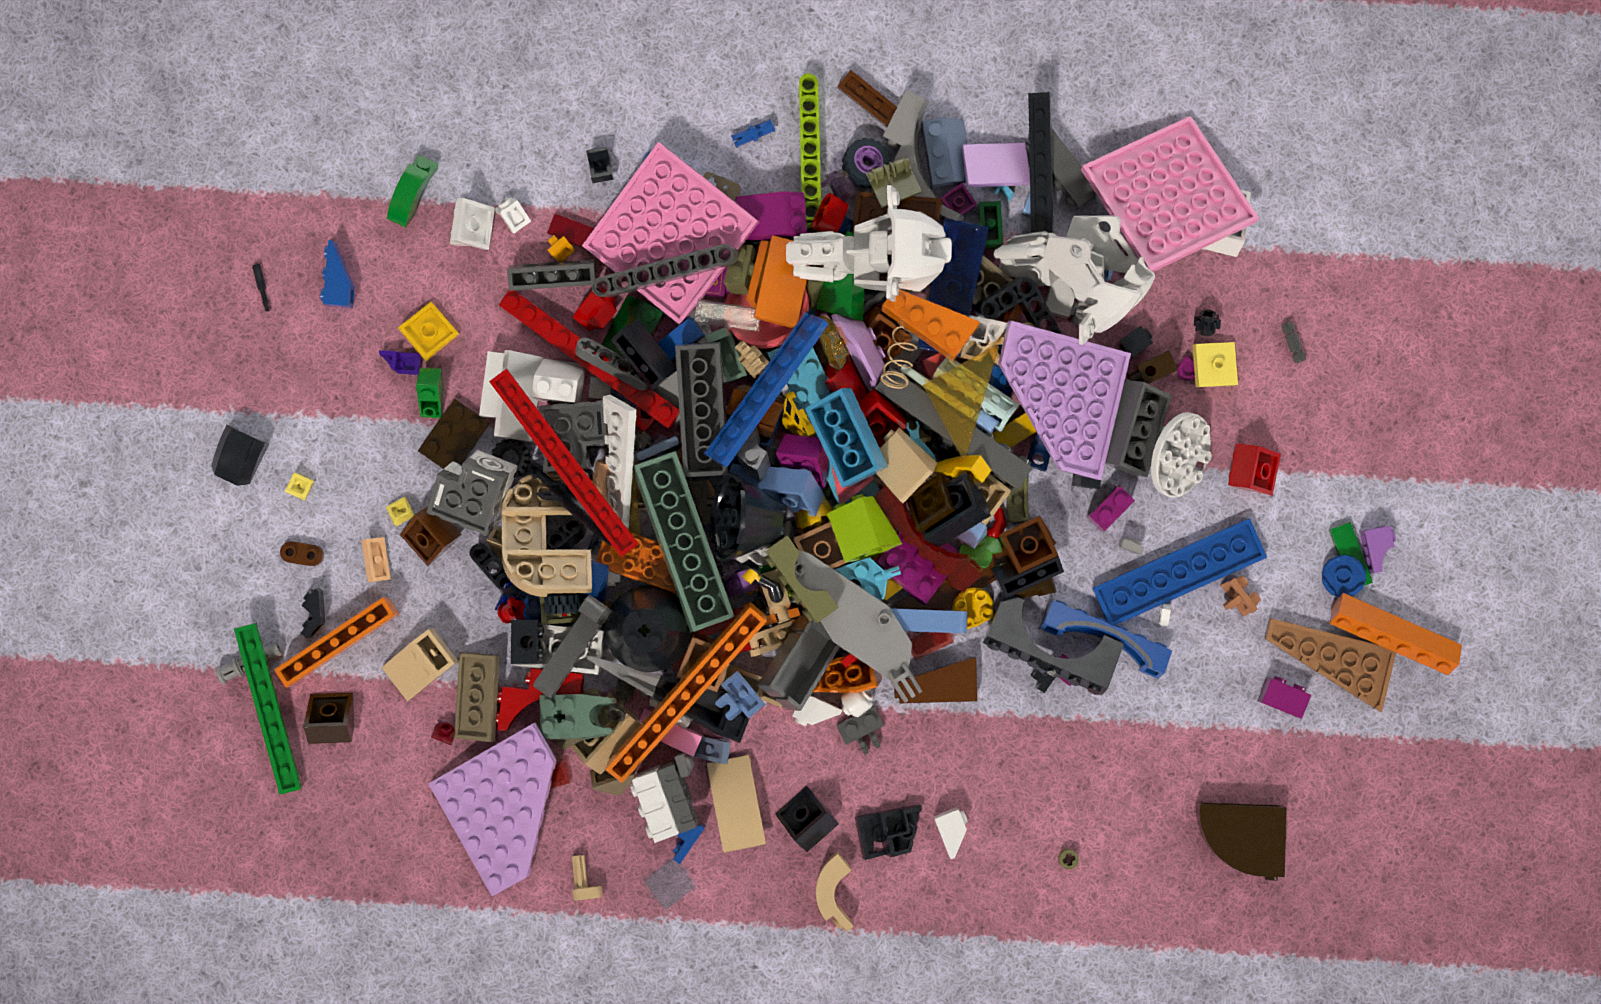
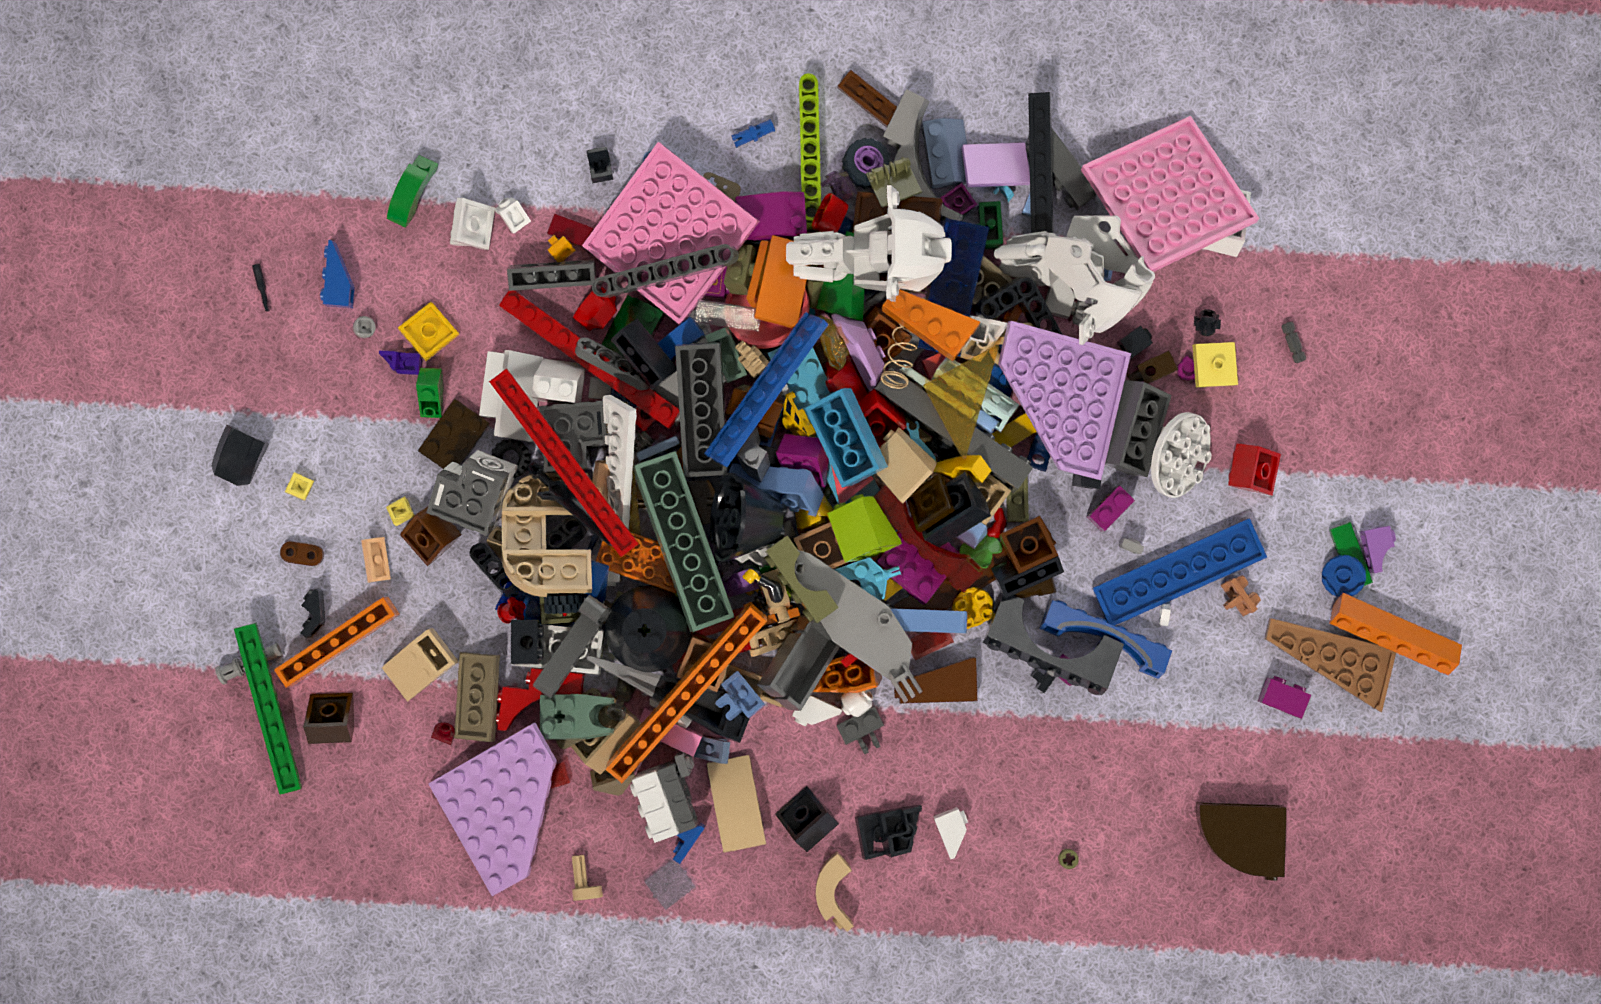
none -> light grey tile [353,316,376,338]

